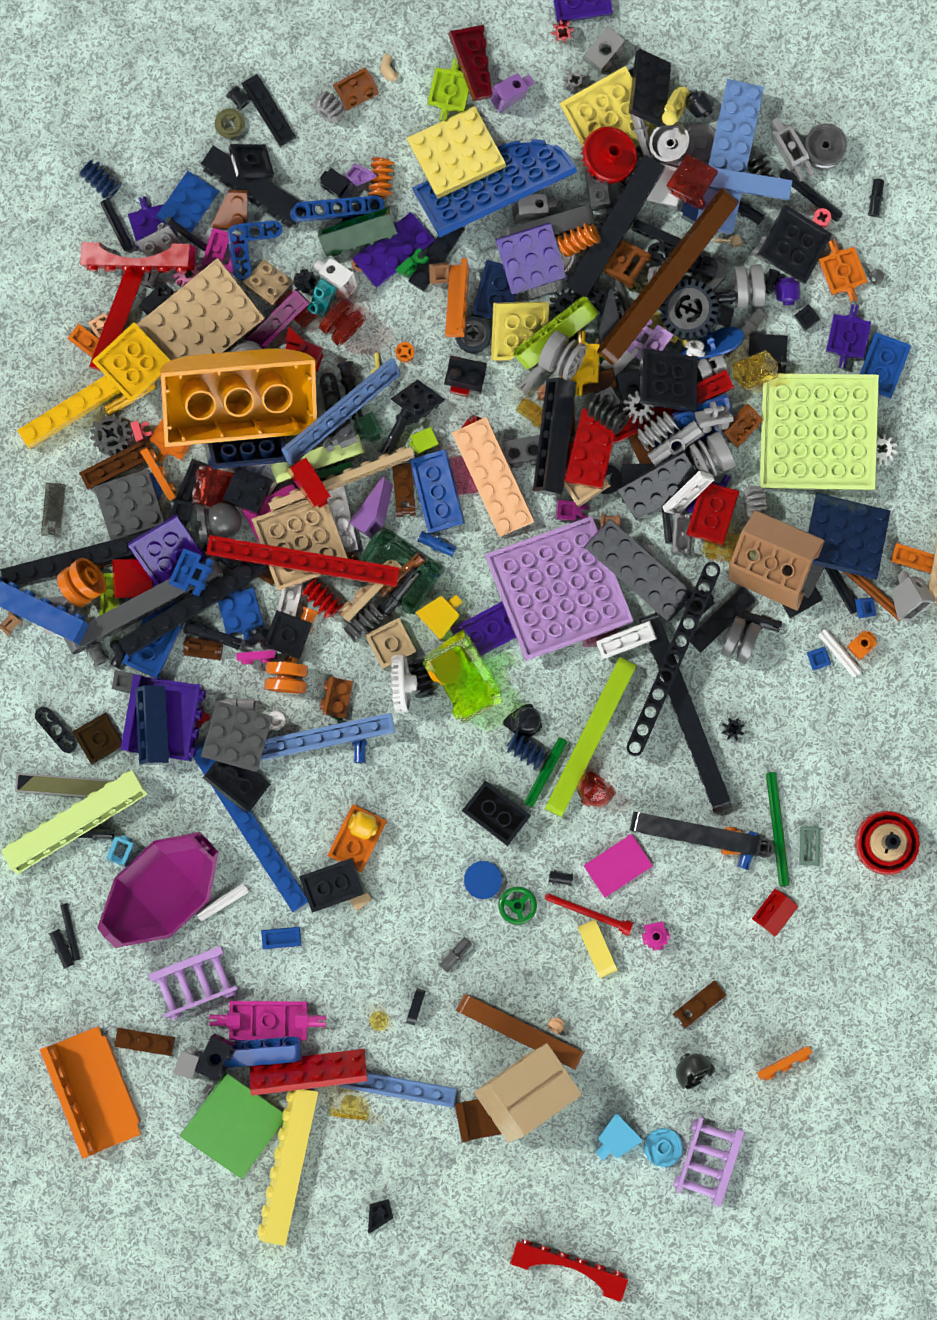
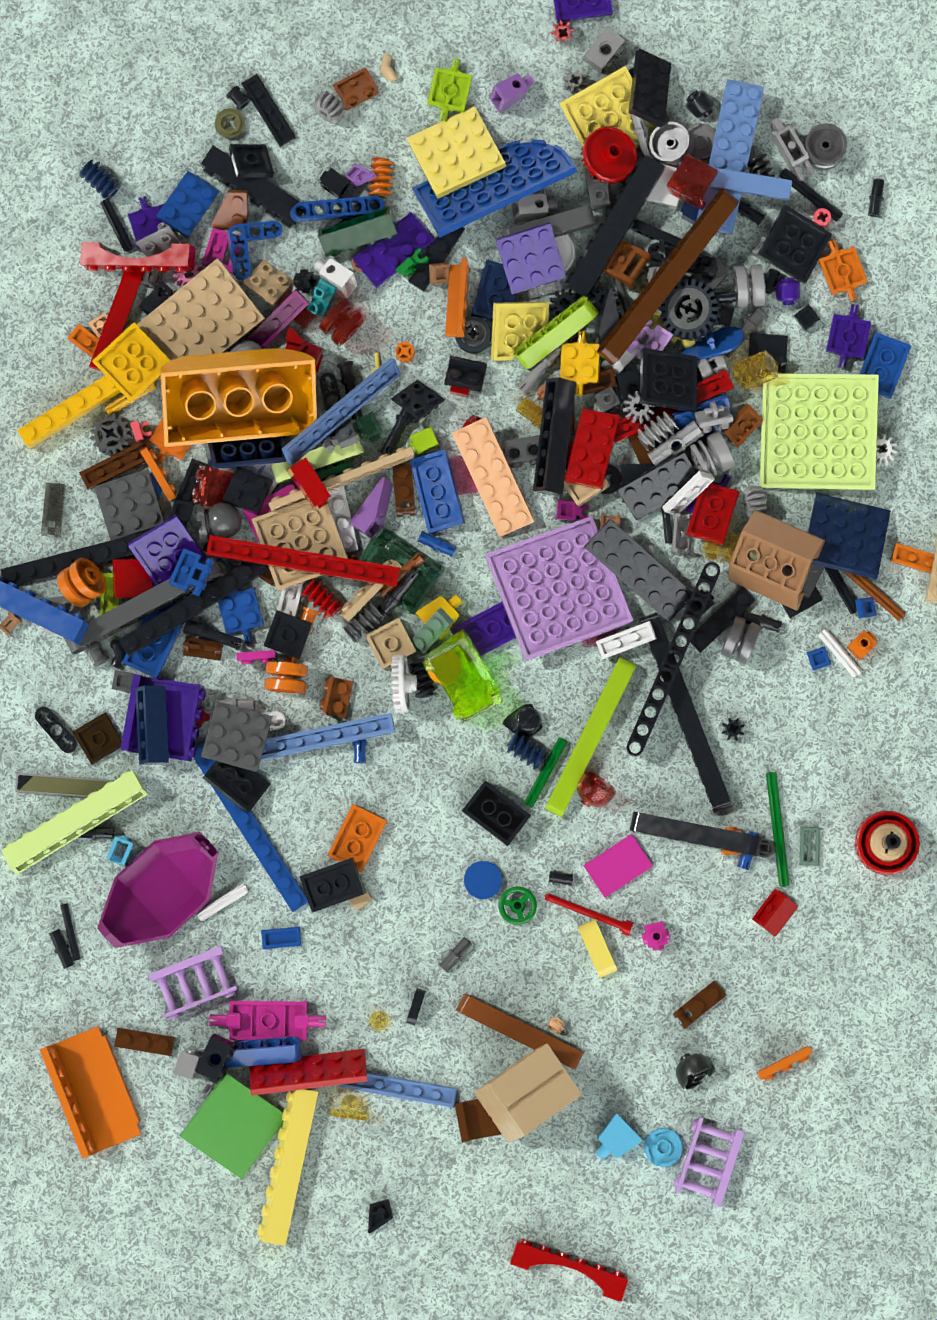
black bar [165,216,207,251] -> none
black plate [246,623,270,646] -> none
yellow head [348,811,378,840] -> none
dark red wing [448,25,492,101] -> none
light grey wheel [538,331,587,381] -> none
orange piece [557,222,600,257] -> none
pearl dark grey piece [587,394,630,434] -> none
light yellow plate [662,86,690,126] -> none
white plate [686,340,705,357] -> none
tan hand [715,235,742,248] -> none
dark grey hinge [867,269,884,286] -> none
light grey torso [891,571,936,621] -> none
none -> sand green plate [411,608,454,654]

